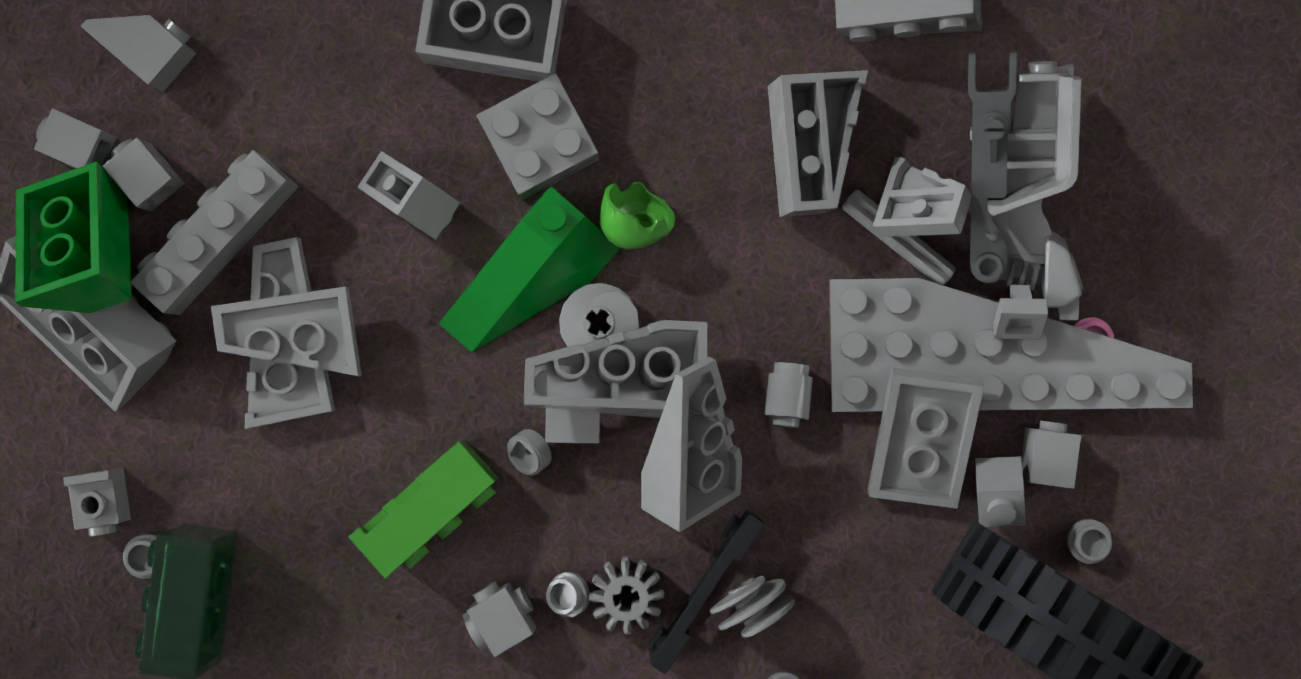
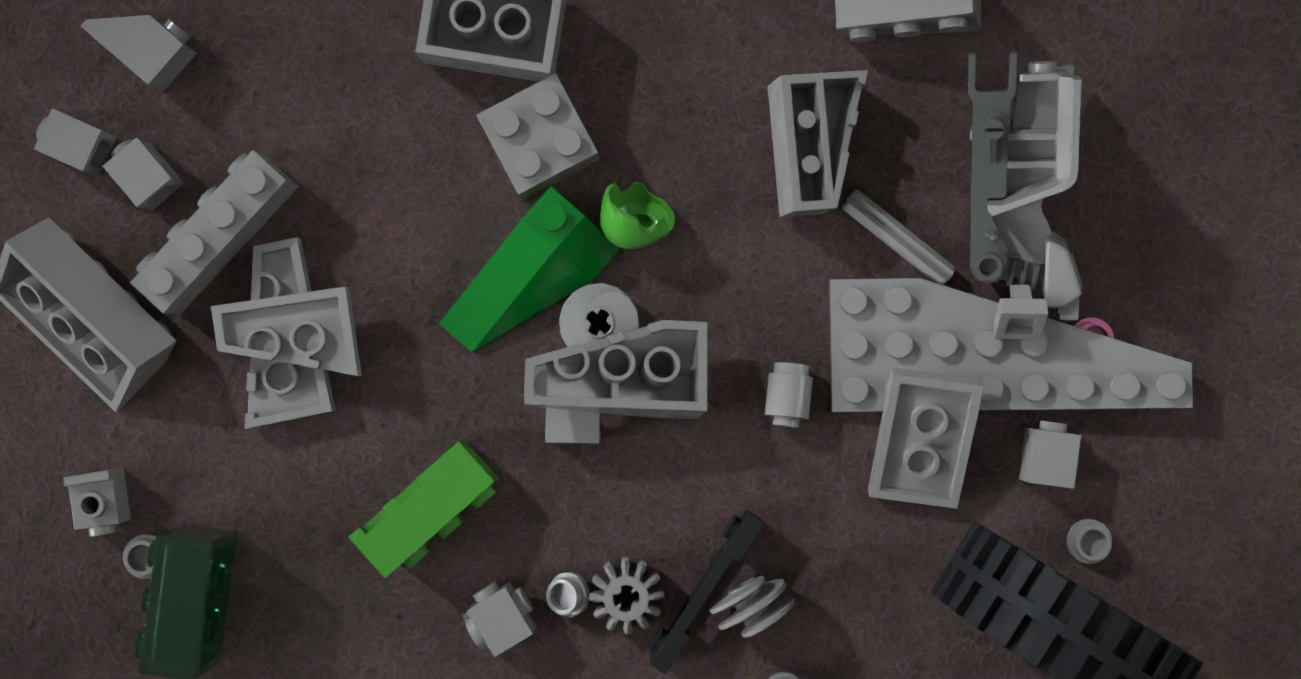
green slope [15,161,132,313] -> none
light grey slope [357,151,460,240] -> none
light grey tile [507,429,551,476] -> none
light grey wedge [641,357,742,532] -> none
light grey wing [872,157,972,237] -> none
light grey brick [975,456,1026,527] -> none

